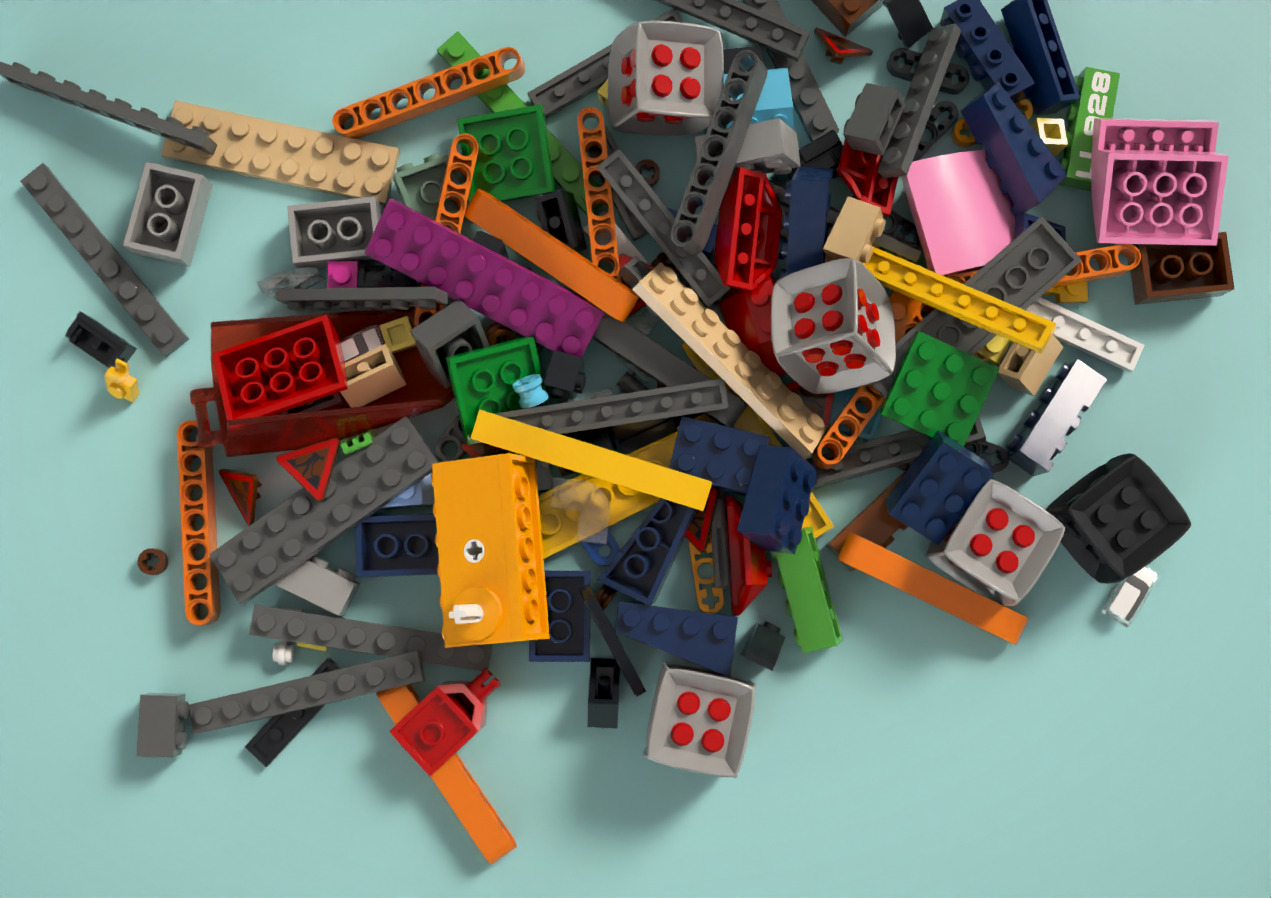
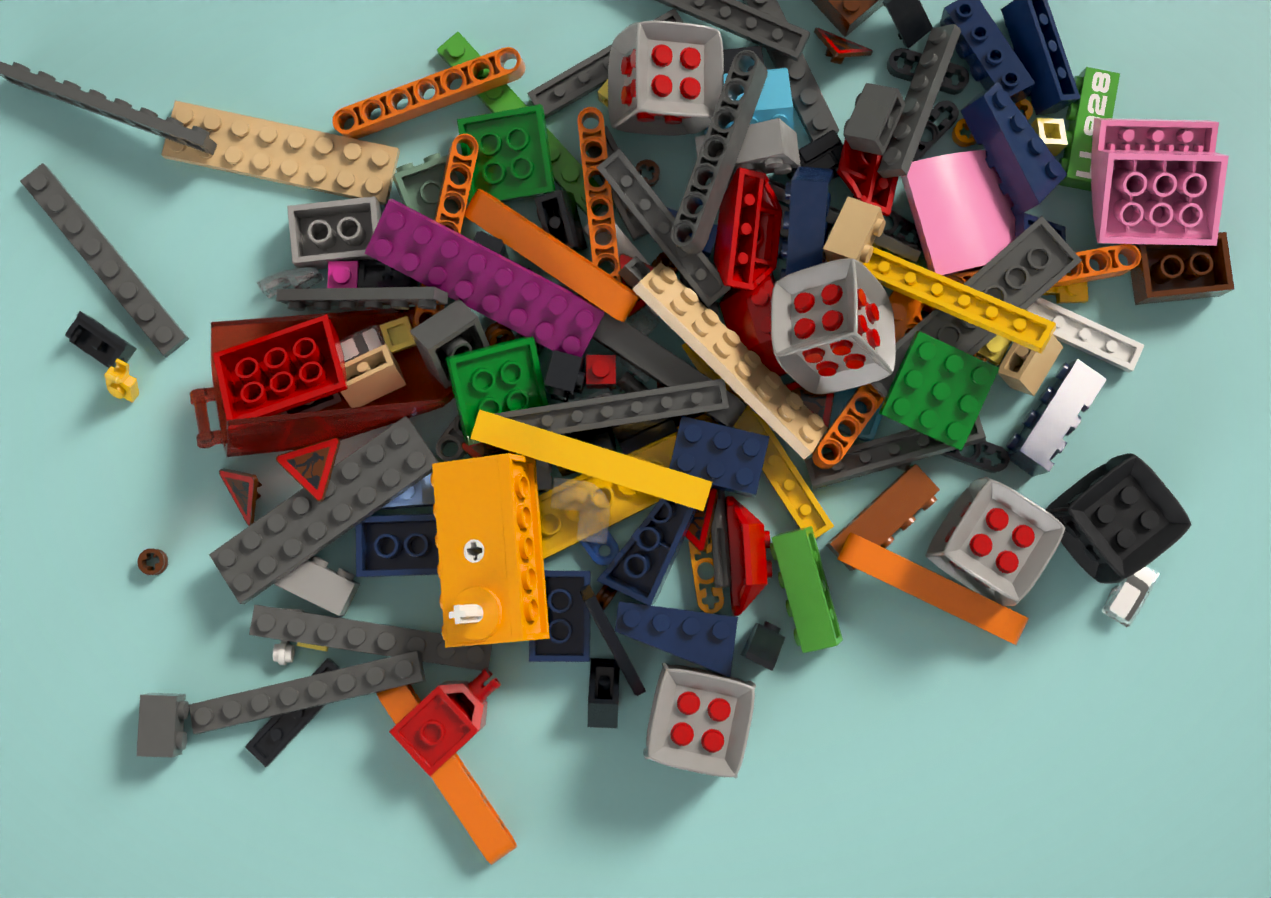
light grey brick [123,162,212,267] -> none
orange beam [177,420,220,625] -> none
bright green tile [340,427,377,454] -> none
medium azure wheel [512,374,549,409] -> none
dark blue brick [737,445,817,555] -> none
dark blue brick [884,430,994,545] -> none
none -> red brick [586,355,616,389]

